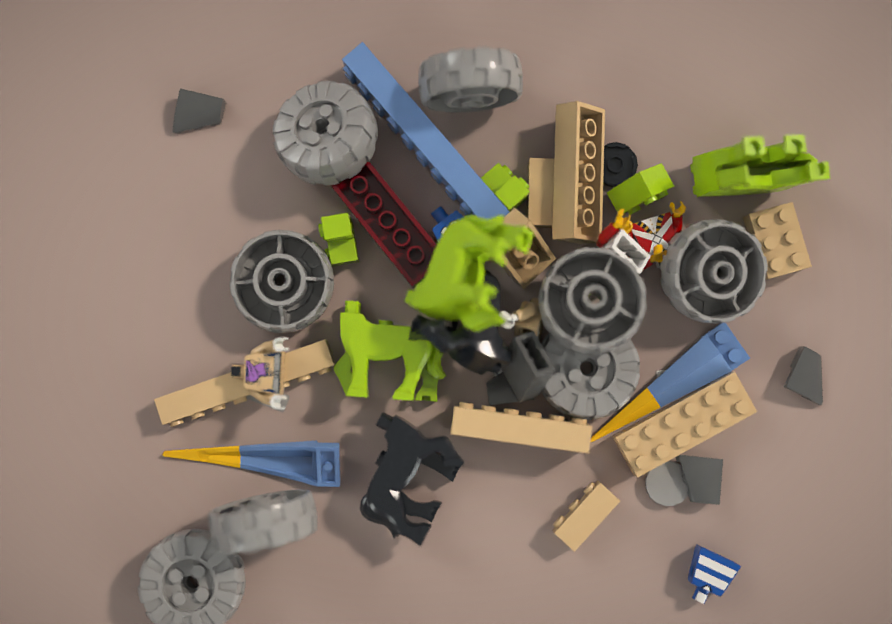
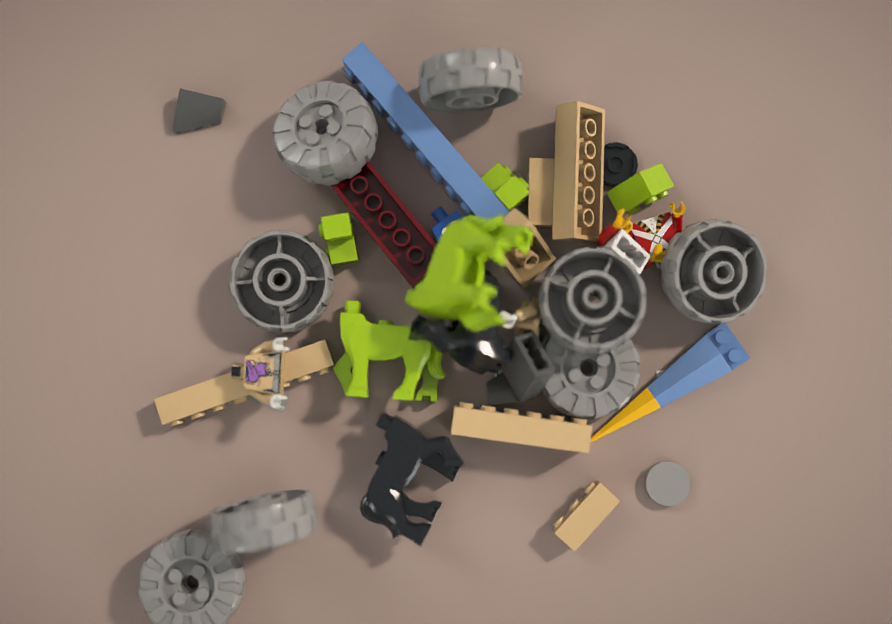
medium blue plate [162,440,341,487] -> none
tan brick [612,372,757,478] -> none
dark grey slope [676,455,723,505] -> none
blue torso [687,544,741,604] -> none
lime piece [690,134,830,197] -> none
tan brick [743,202,812,280] -> none
dark grey slope [784,346,823,405] -> none

